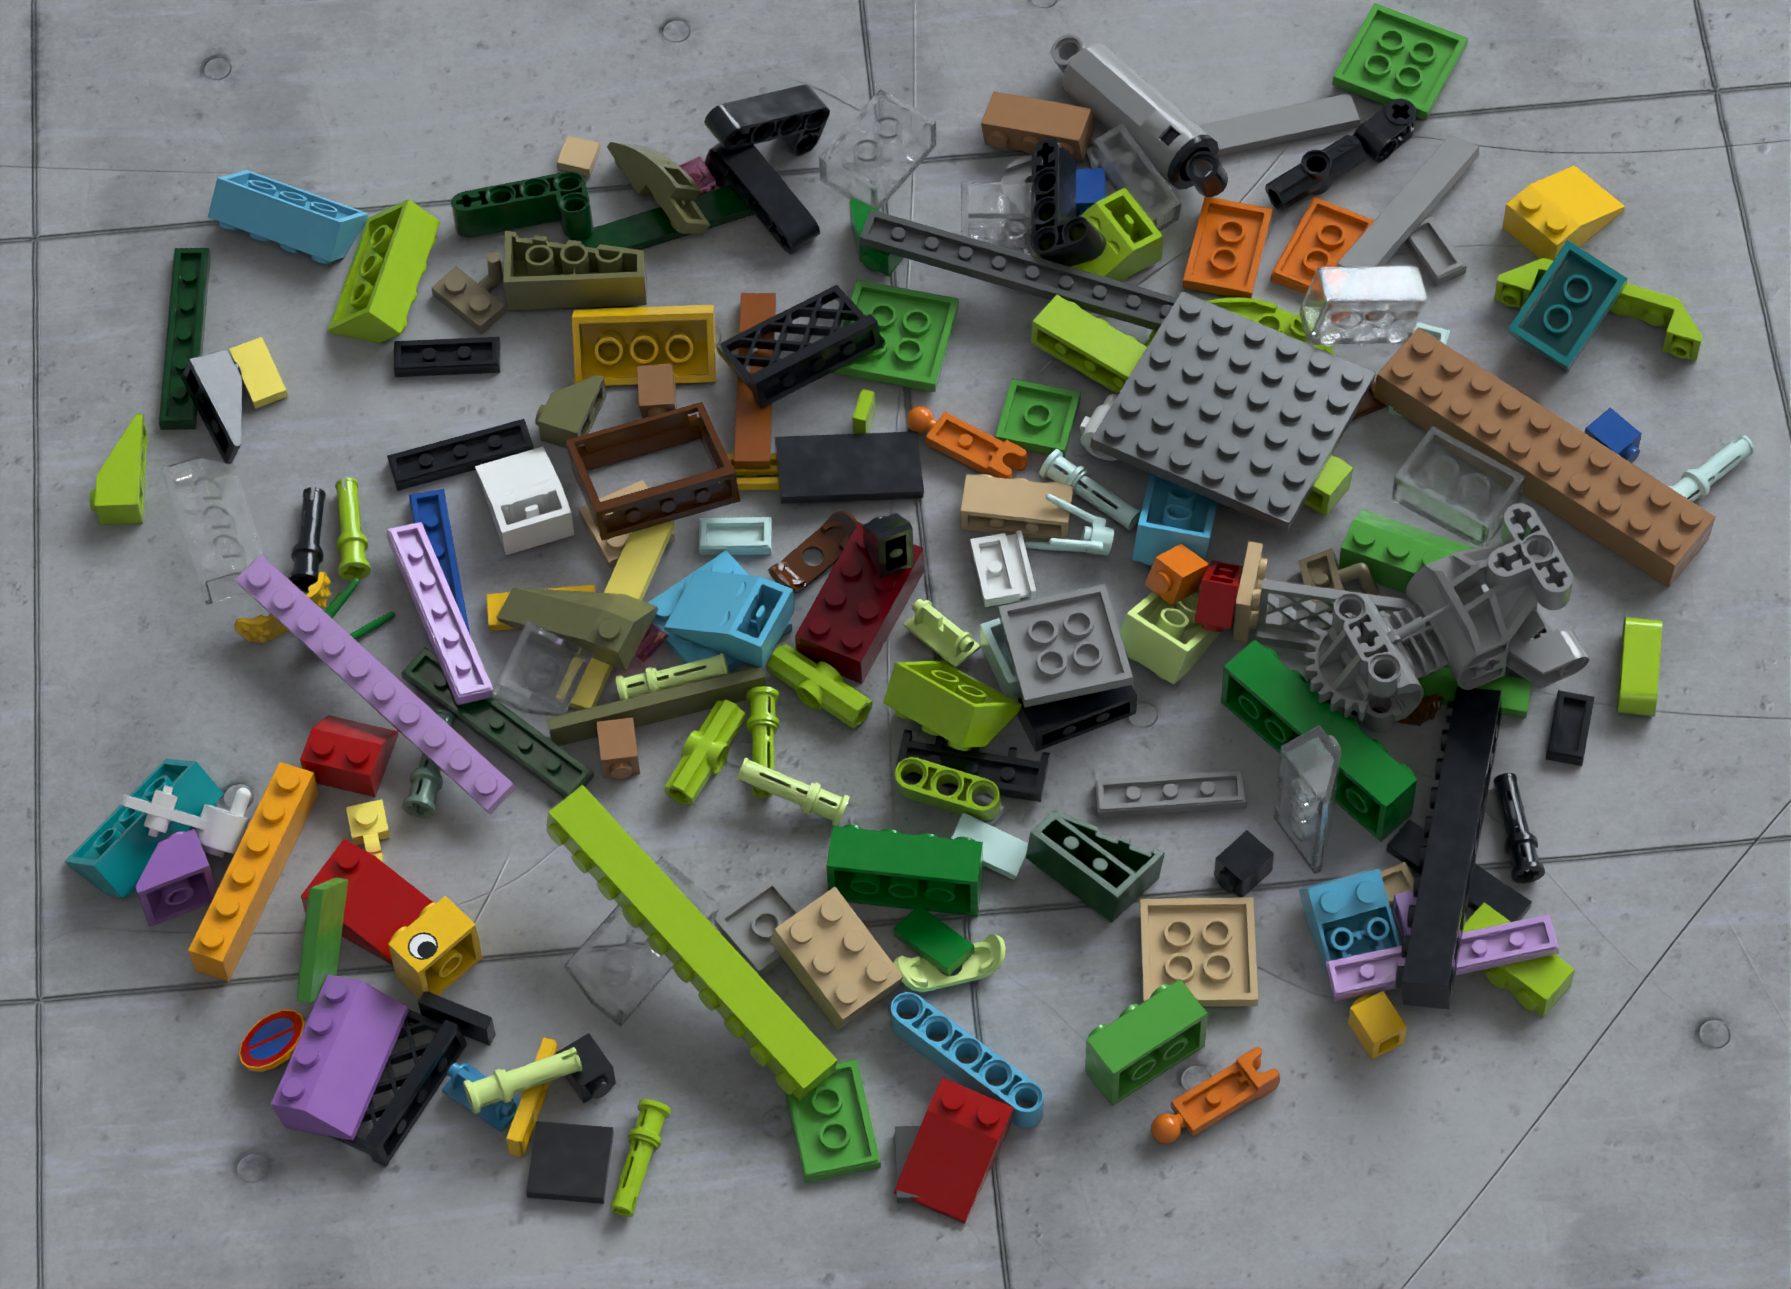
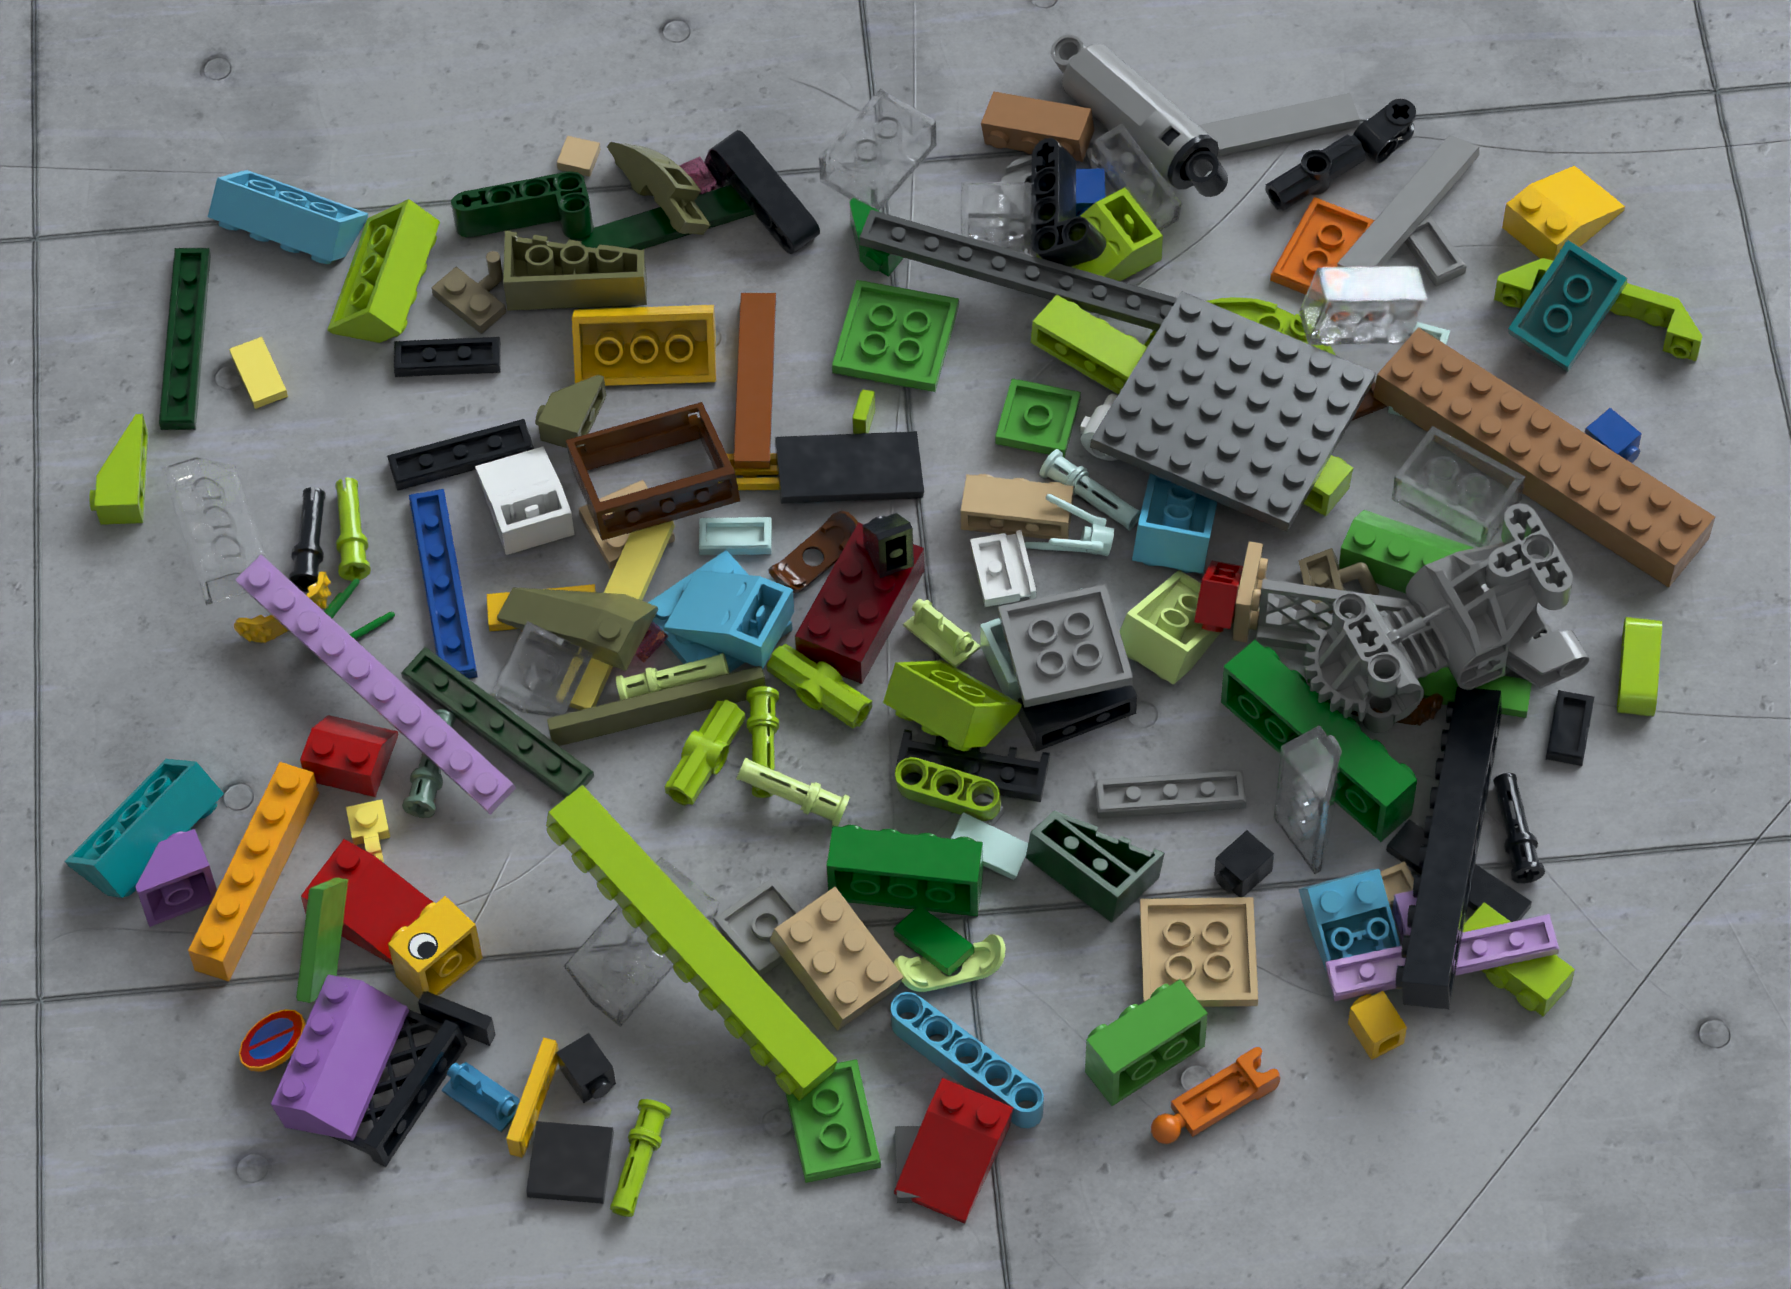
white piece [120,785,251,858] -> none
slope [181,349,242,465] -> none
lavender tile [386,522,493,705] -> none
yellowish green pin [463,1047,582,1114] -> none
medium nougat brick [596,717,640,779] -> none
medium nougat brick [637,364,677,418] -> none
black beam [704,84,830,156] -> none
black fence [716,285,882,408] -> none
orange plate [906,406,1028,479] -> none
orange brick [1145,543,1209,605] -> none
orange plate [1183,197,1273,298] -> none
bright green plate [1332,3,1468,121] -> none
light aqua pin [1668,434,1755,502] -> none

